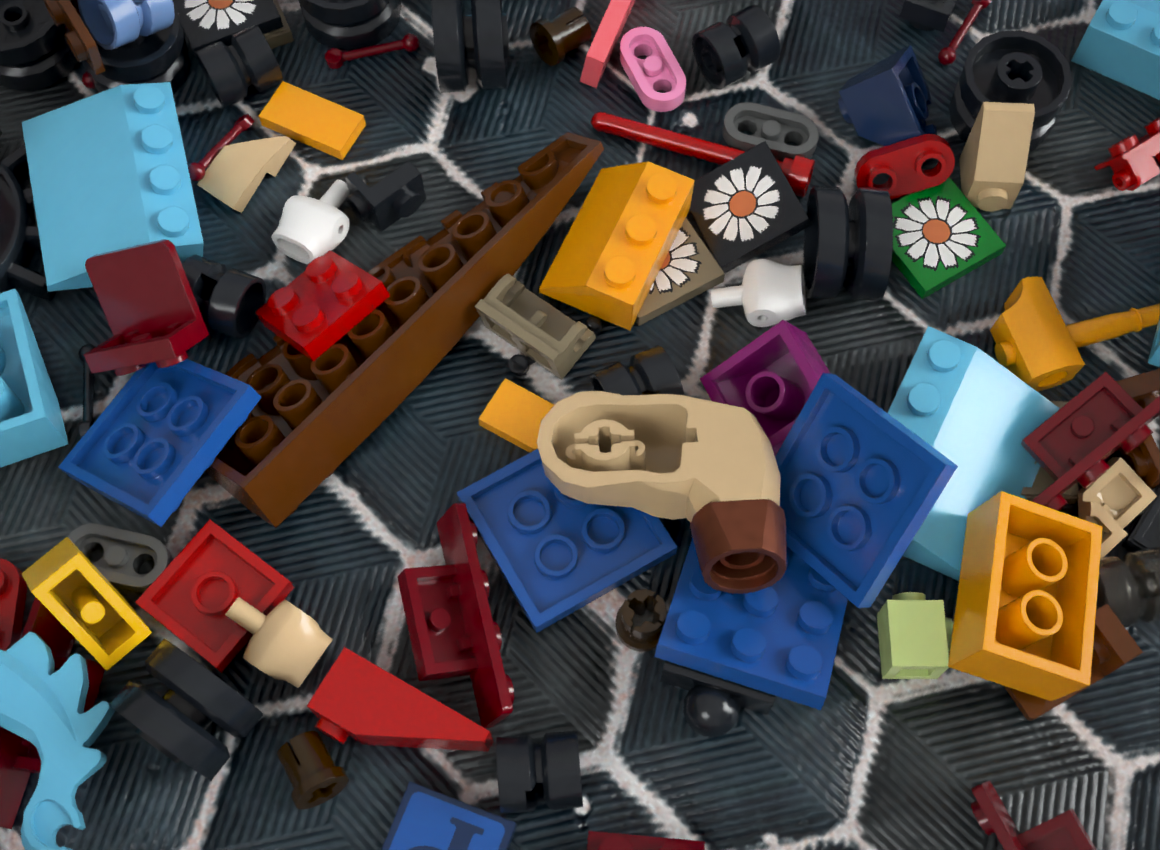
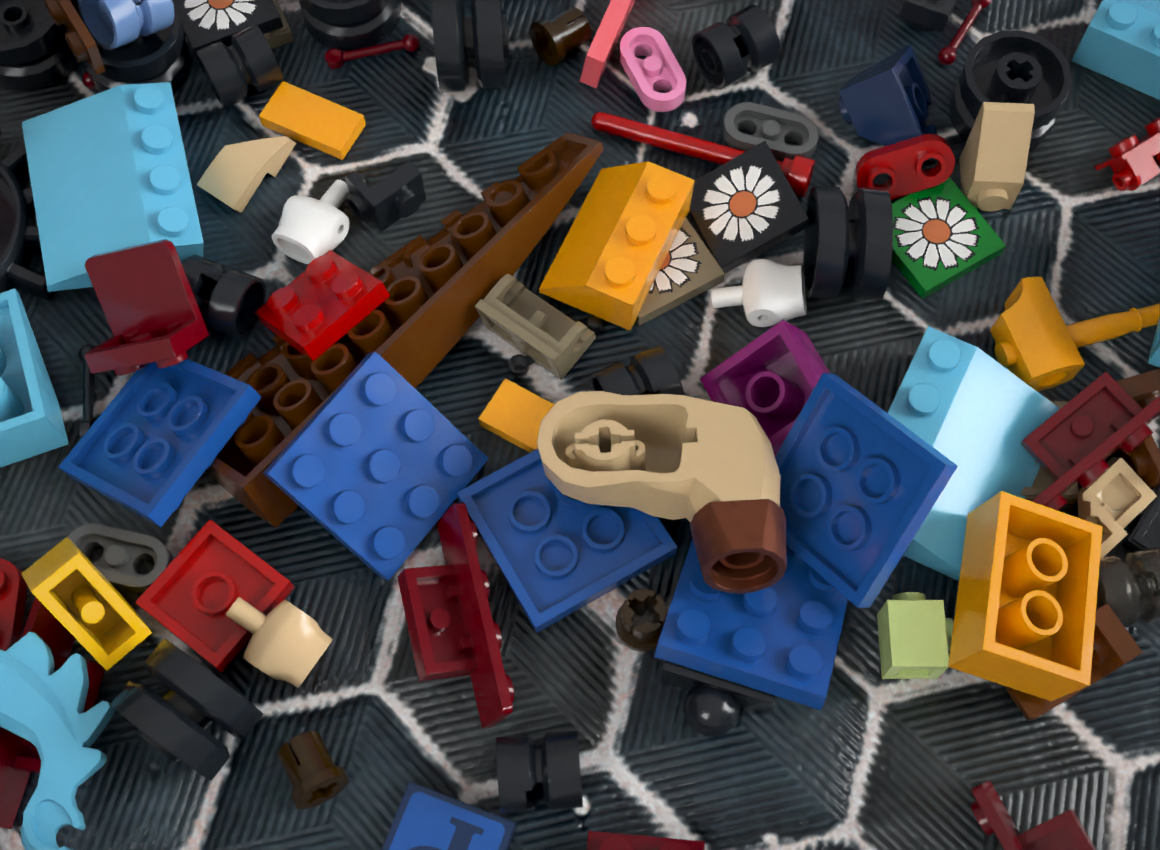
dark red hinge [188,113,254,181] -> none
red slope [307,647,494,752] -> none
none -> blue plate [262,351,489,581]

